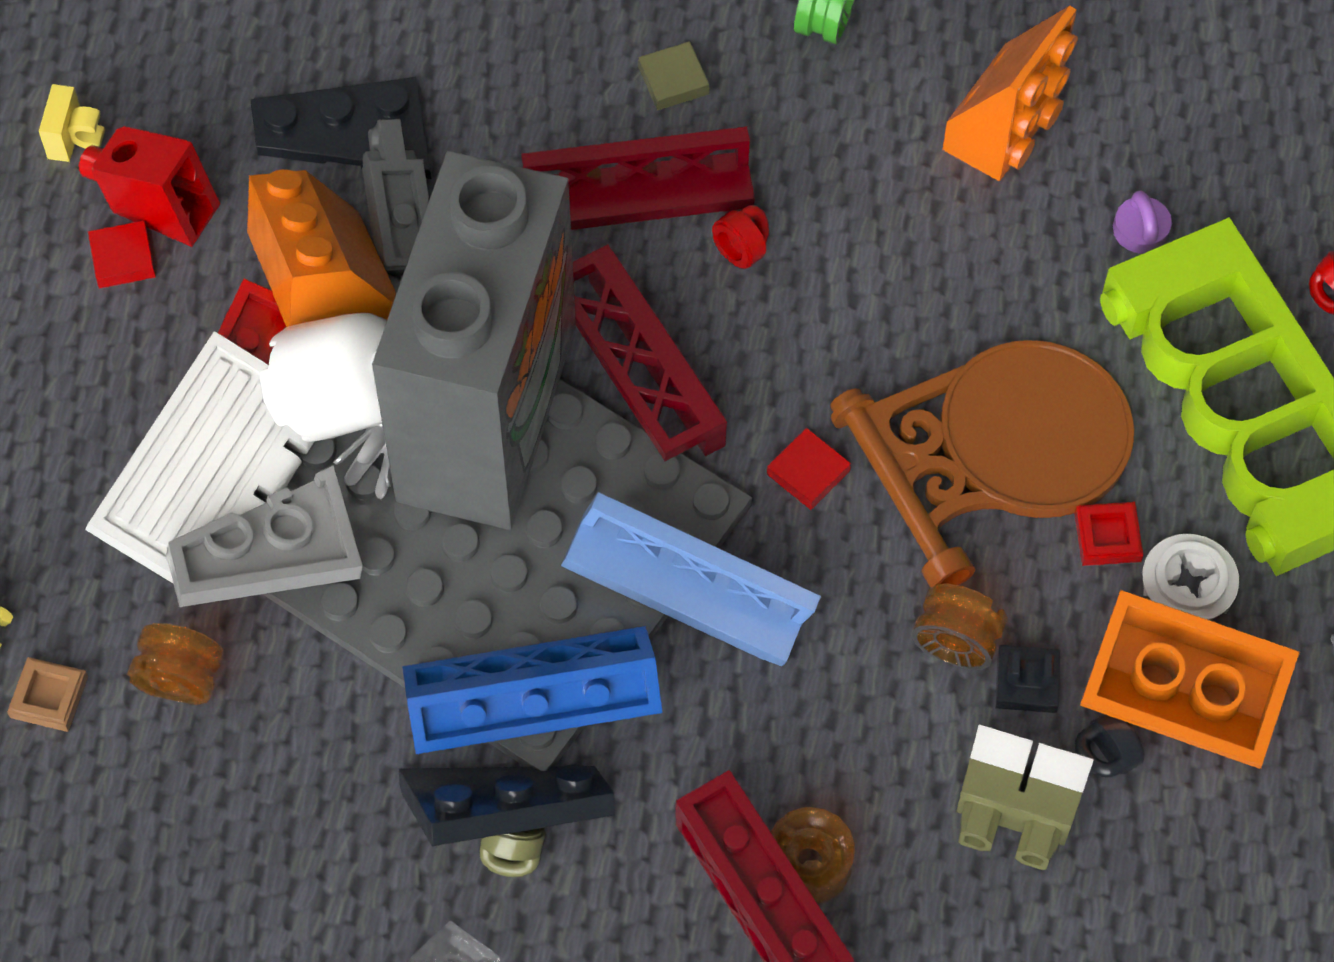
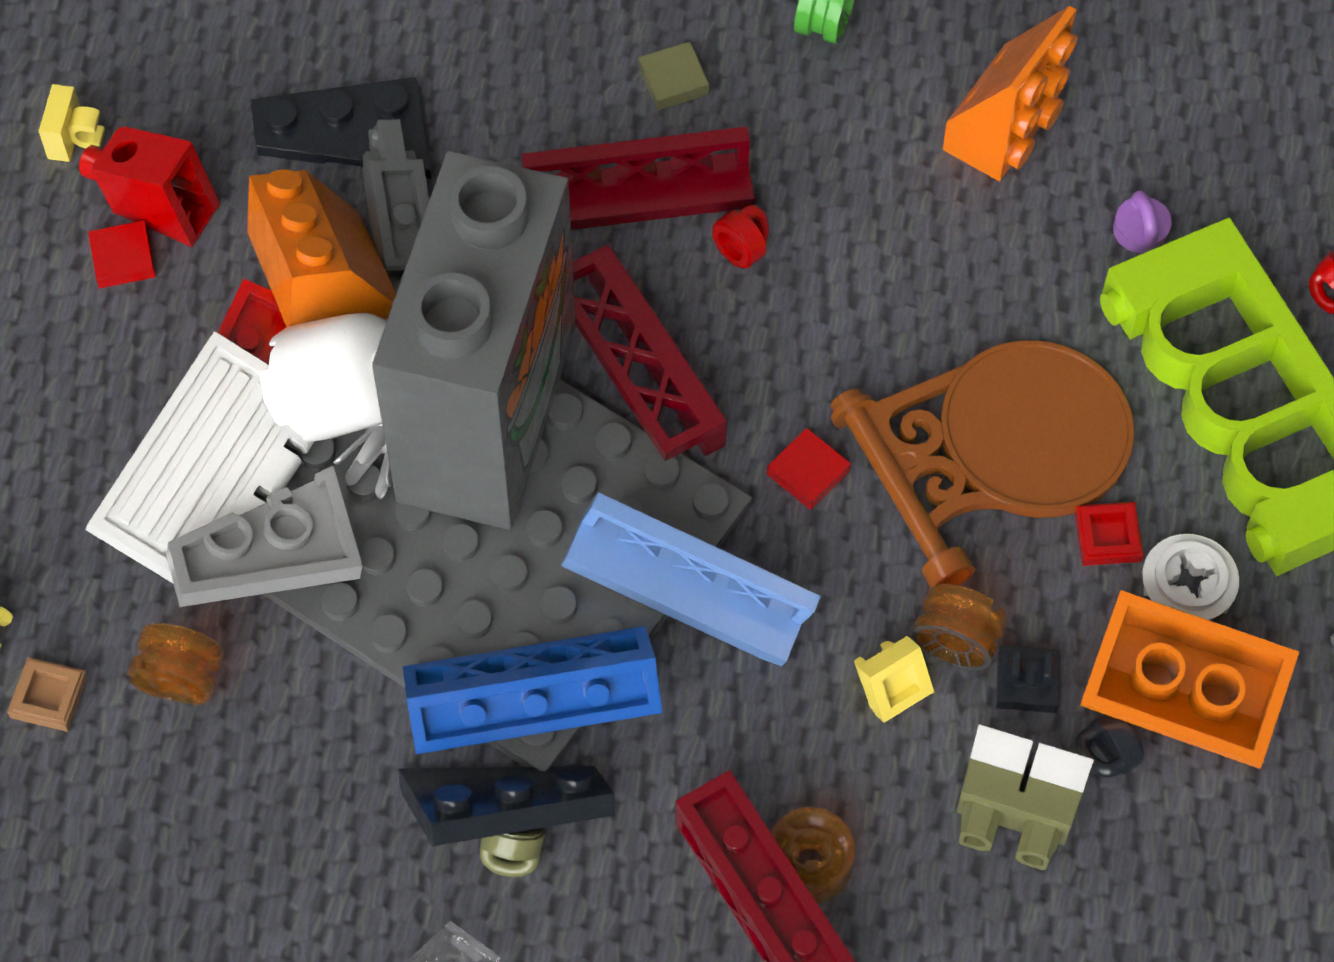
none -> light yellow tile [854,636,934,723]

